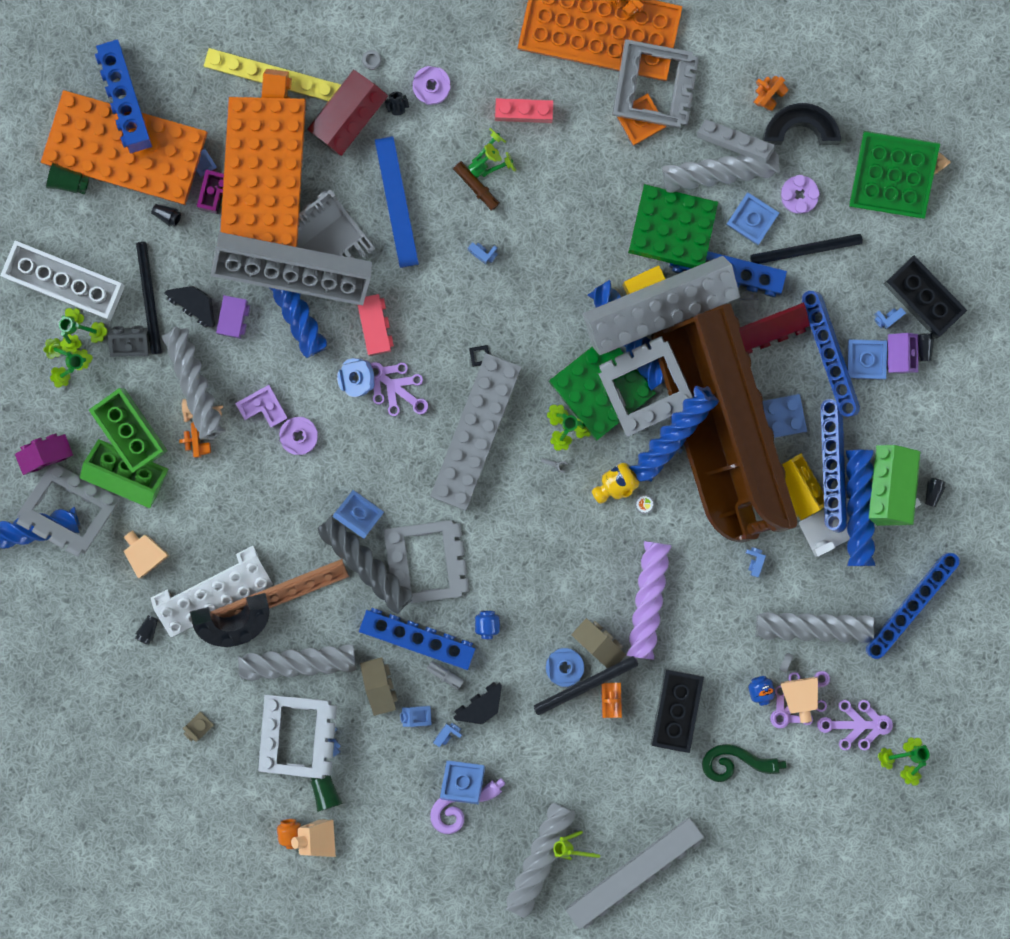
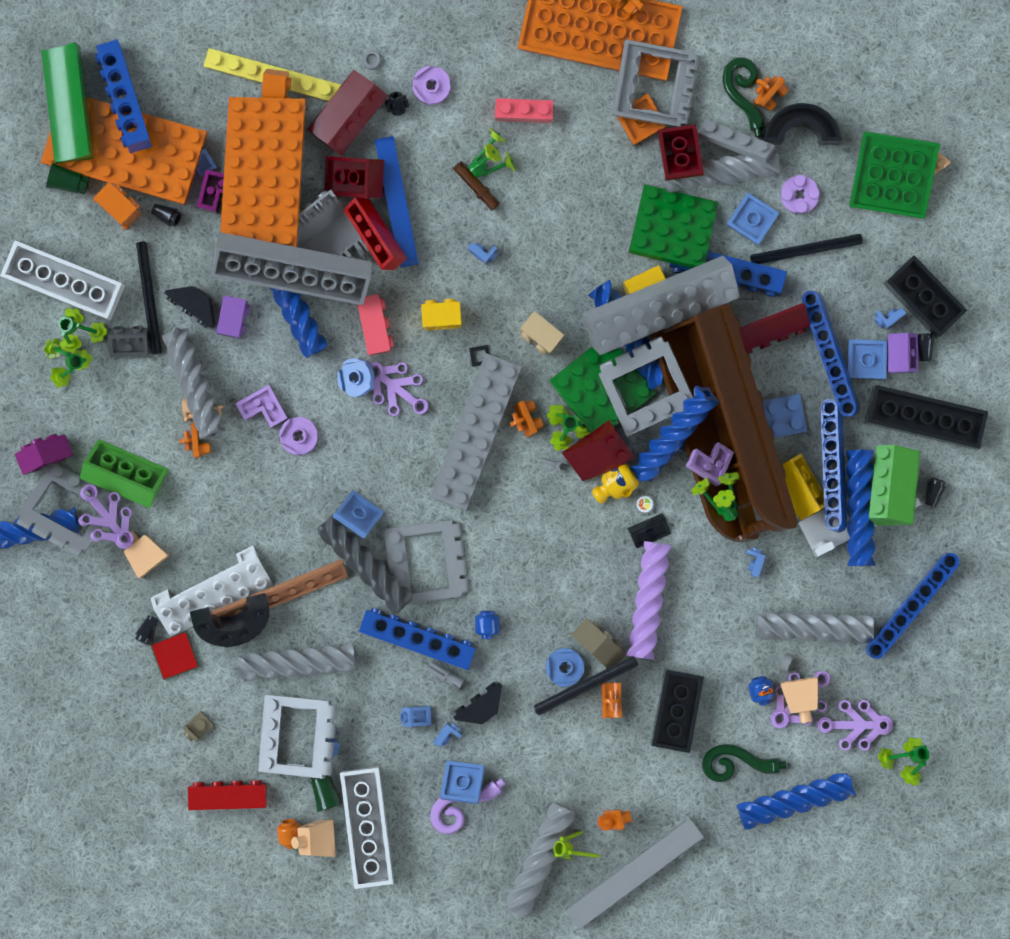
bright green slope [89,388,168,473] -> none
dark tan brick [360,657,398,716] -> none
none -> green arch [41,42,94,164]
none -> lavender plant [78,484,133,549]
none -> orange brick [93,182,142,230]
none -> red tile [150,631,200,680]
none -> red brick [188,780,267,810]
none -> dark red slope [324,156,384,198]
none -> white brick [340,766,394,889]
none -> red brick [343,197,407,270]
none -> yellow brick [421,299,462,331]
none -> orange hips [509,400,544,437]
none -> tan brick [520,311,564,356]
none -> dark red slope [562,420,634,481]
none -> orange hips [597,809,632,831]
none -> black slope [627,513,671,549]
none -> dark red slope [658,124,704,181]
none -> lavender plate [686,443,734,486]
none -> lime plant [691,472,740,521]
none -> dark green plant [722,57,765,137]
none -> blue piece [736,772,856,830]
none -> black brick [864,385,989,450]

